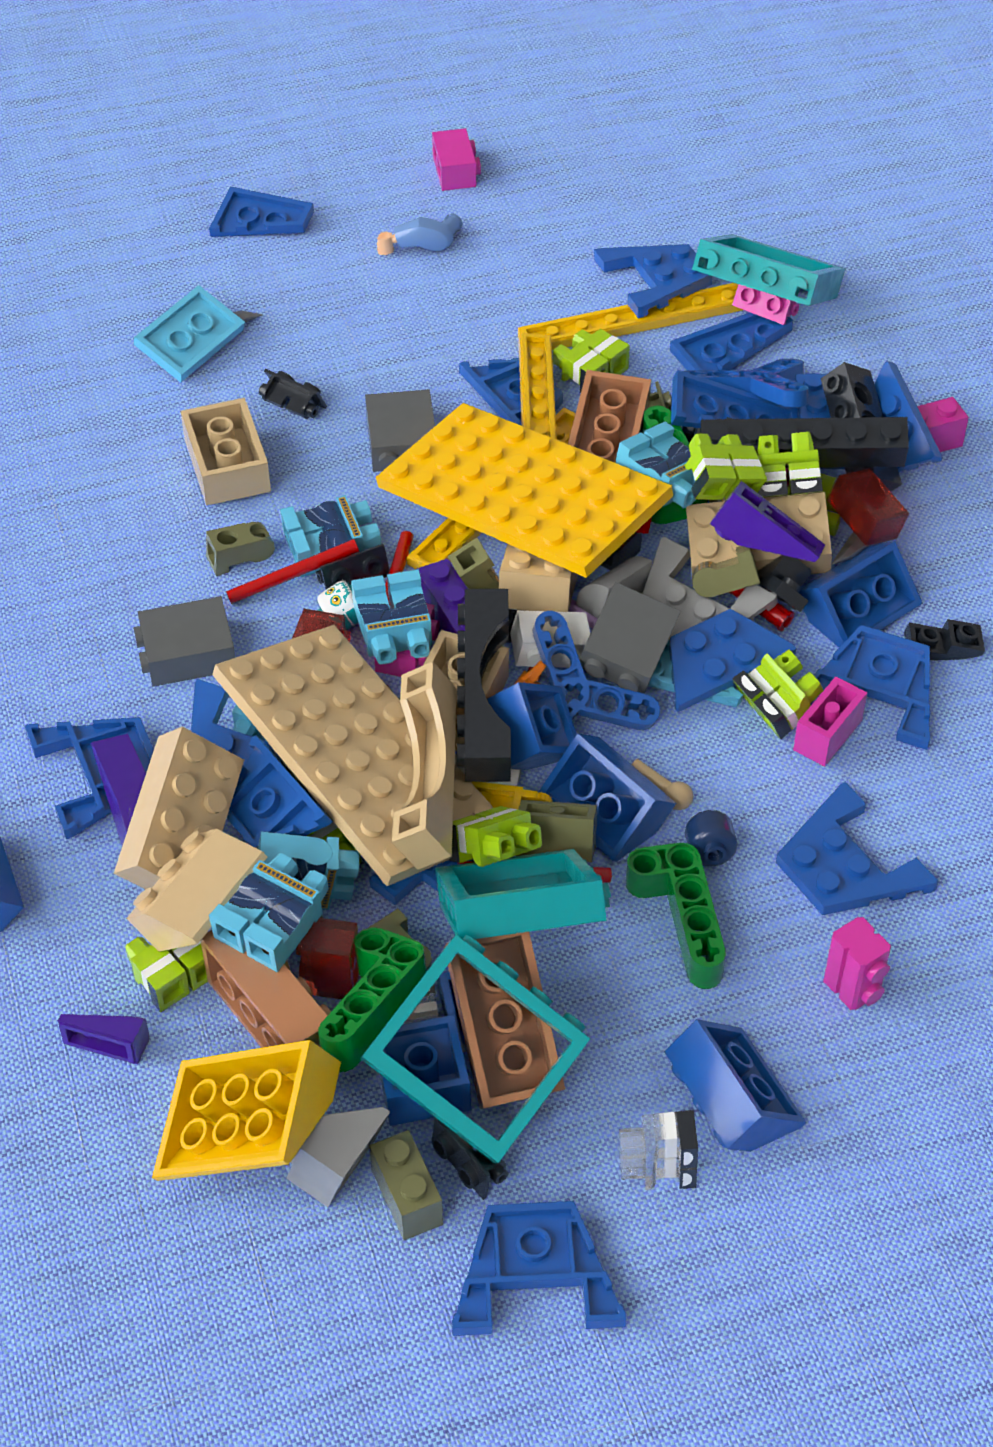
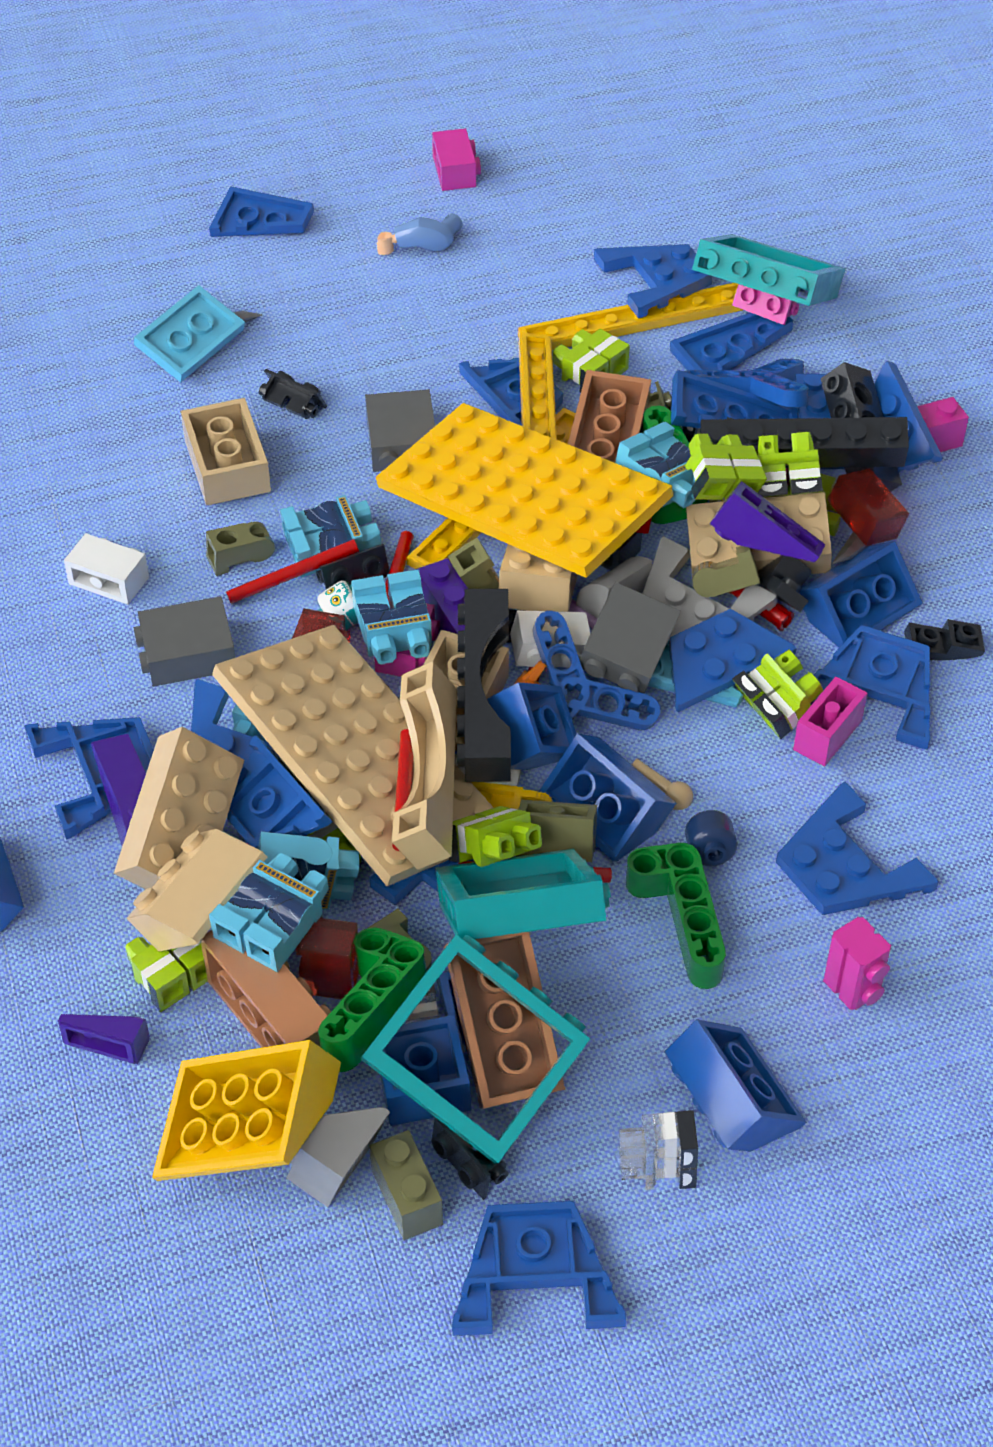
none -> white brick [64,533,149,605]
none -> red bar [392,729,413,851]

